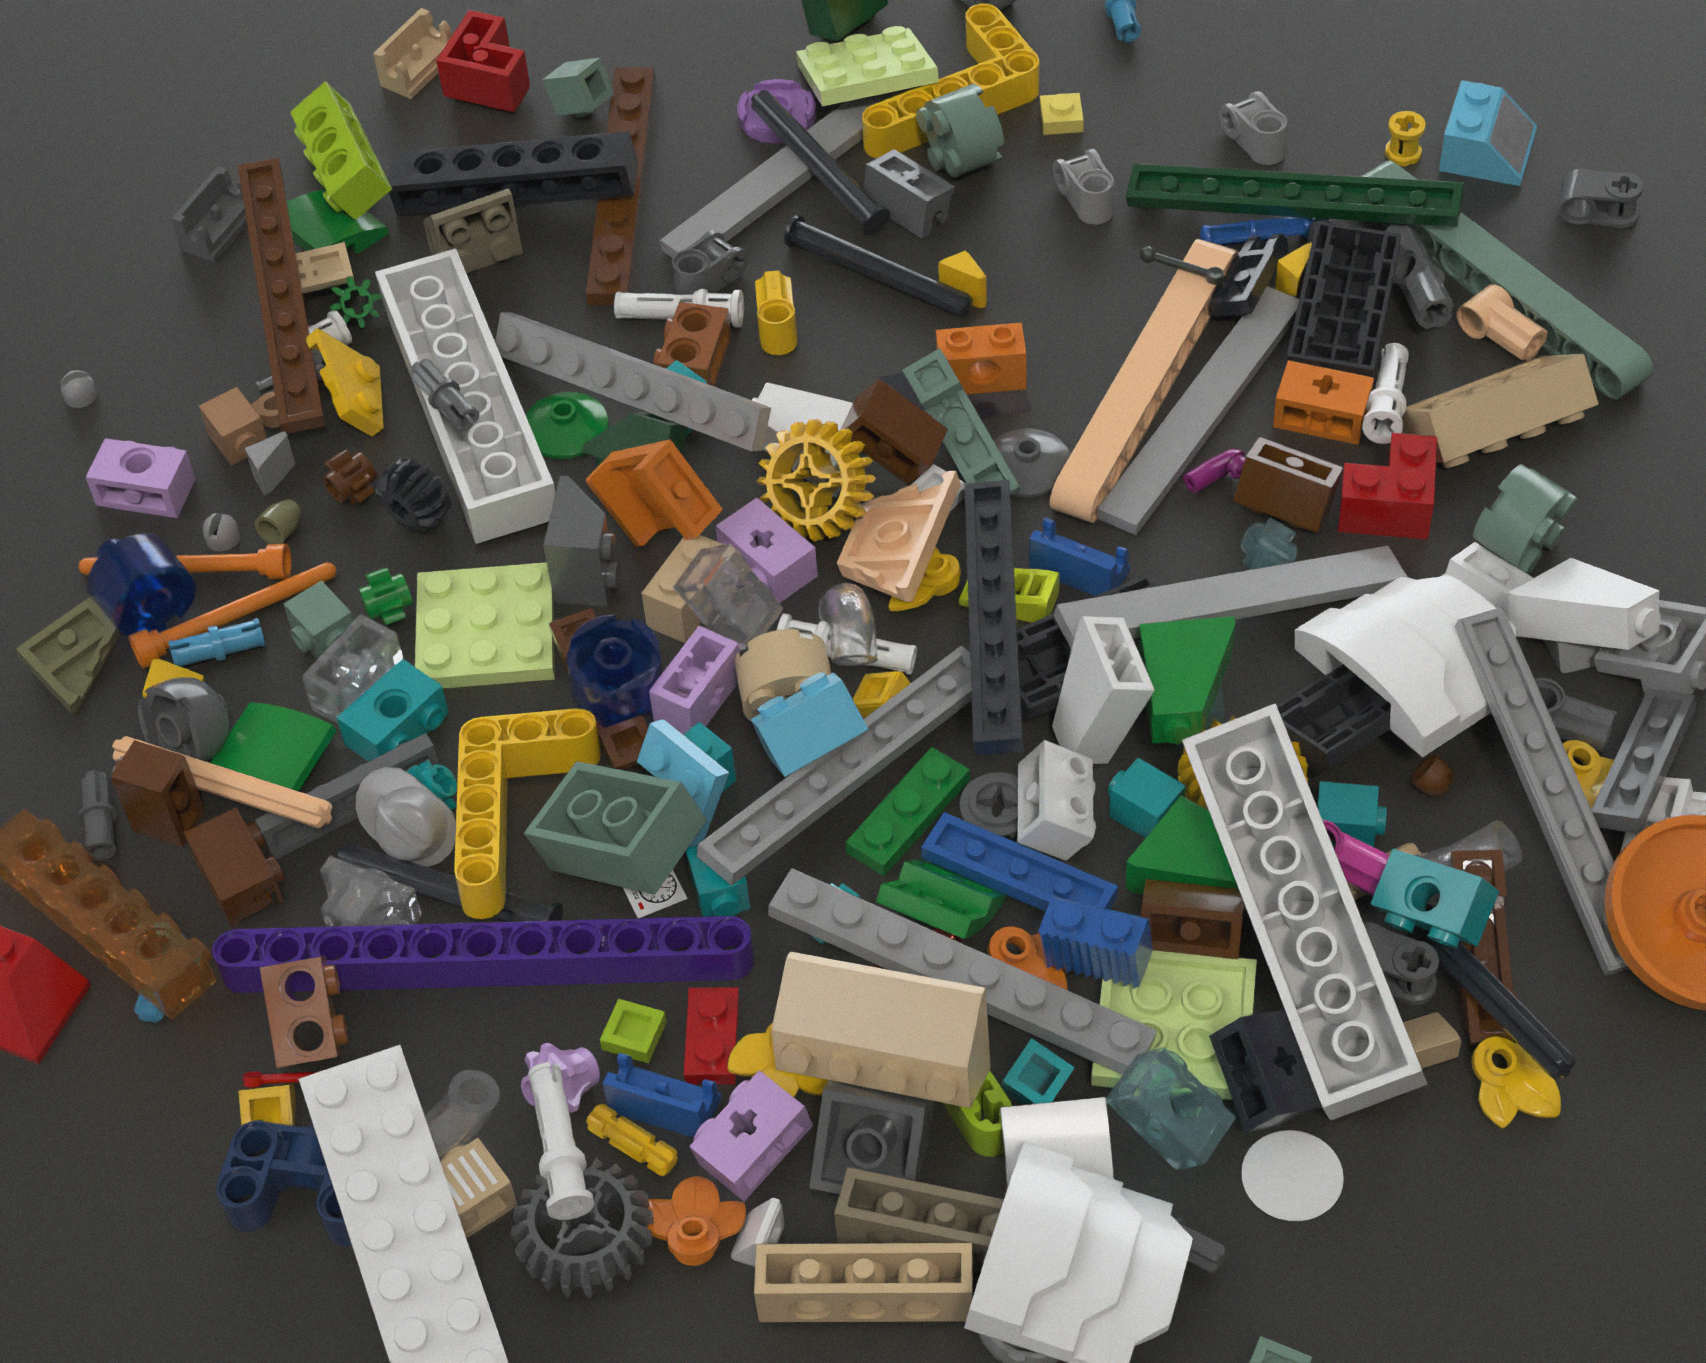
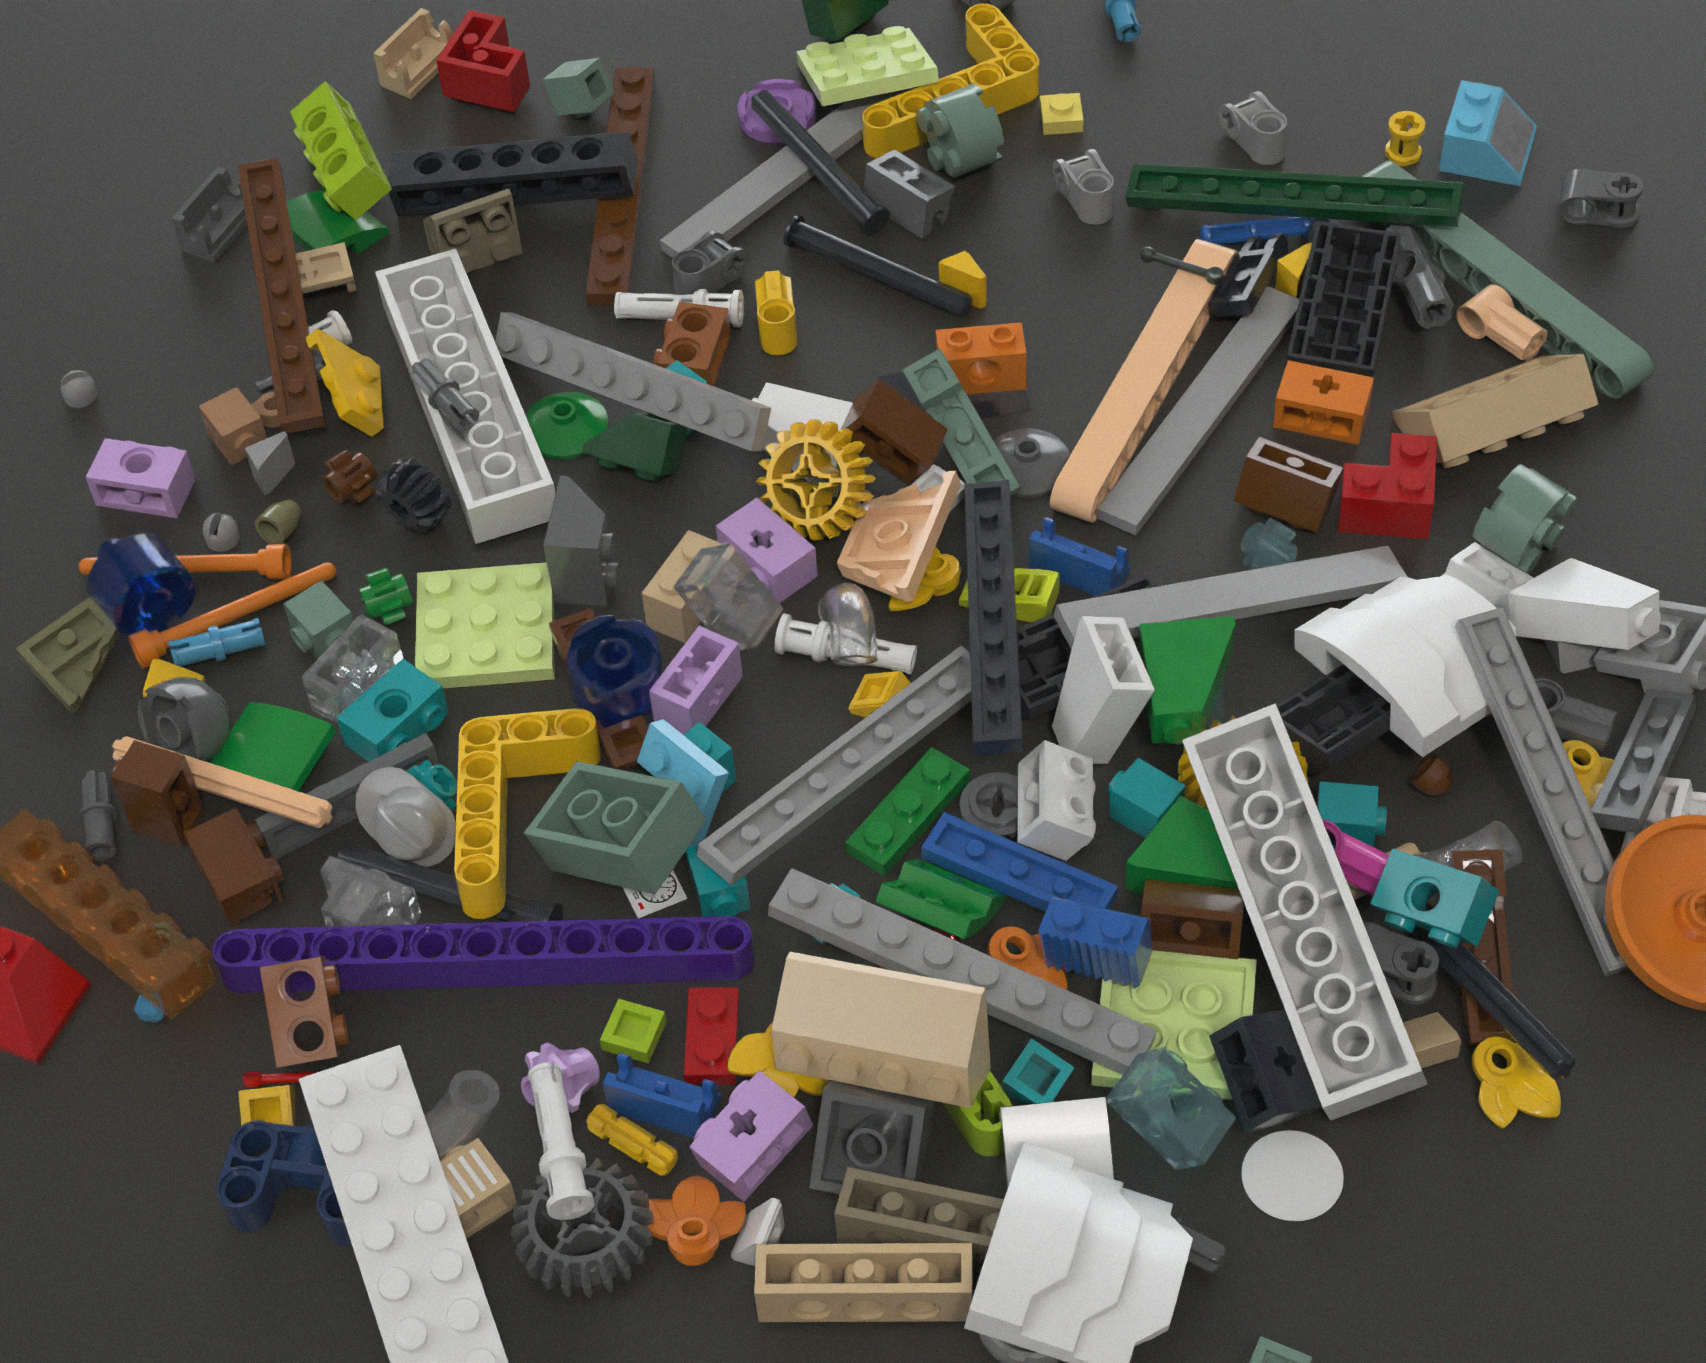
green gear [329,276,382,328] -> none
orange panel [586,440,723,547] -> none
tan brick [734,629,831,721] -> none
medium azure slope [750,672,869,777] -> none
magenta arm [1183,448,1246,494] -> none
white pin [1362,343,1409,444] -> none

